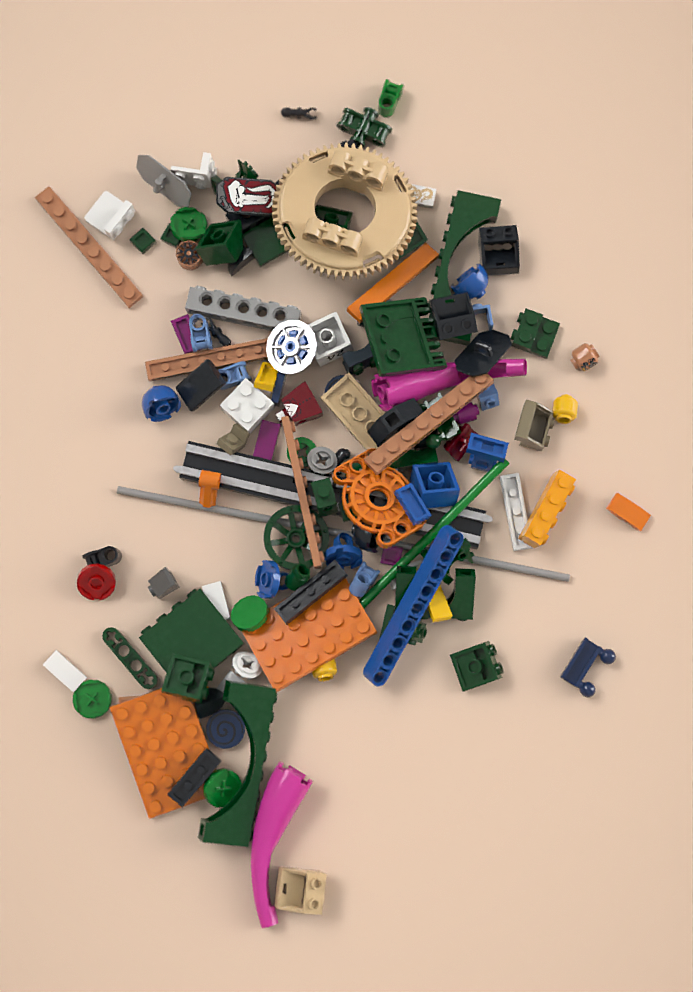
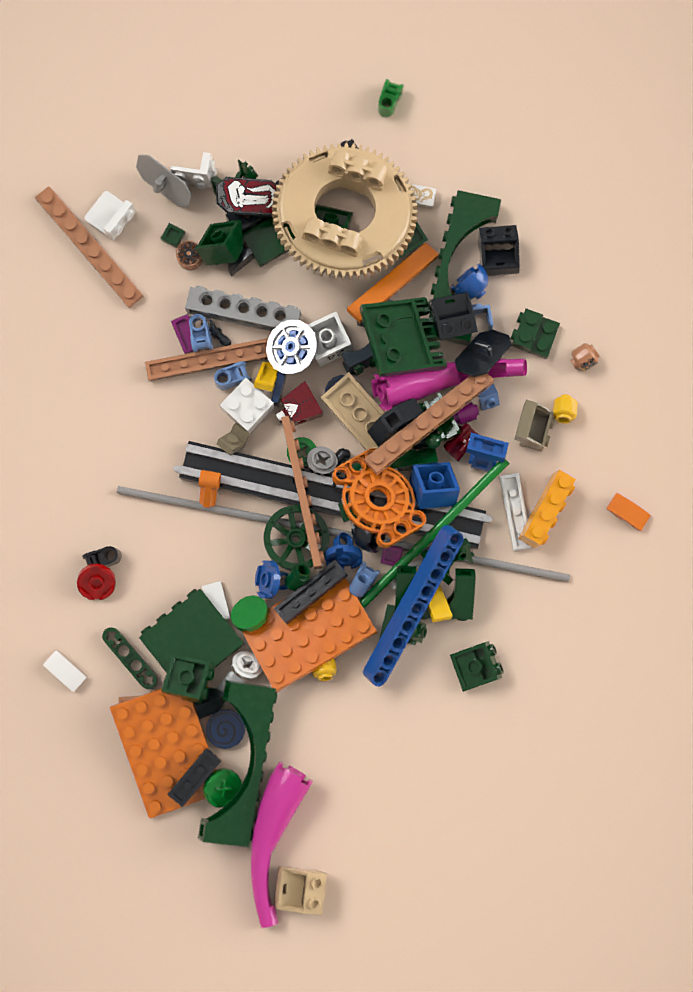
green tile [72,680,112,719] -> none
dark green tile [129,228,156,254] -> none
blue cylinder [142,385,181,422] -> none
dark grey slope [148,567,180,599] -> none
green tile [170,207,207,242] -> none
black piece [176,359,226,411] -> none
magenta tile [253,420,281,460] -> none
black piece [281,107,317,119] -> none
dark green torso [310,477,339,518] -> none
dark green axle [336,107,392,148] -> none
blue tile [394,483,431,526] -> none
dark blue gear [560,637,616,698] -> none

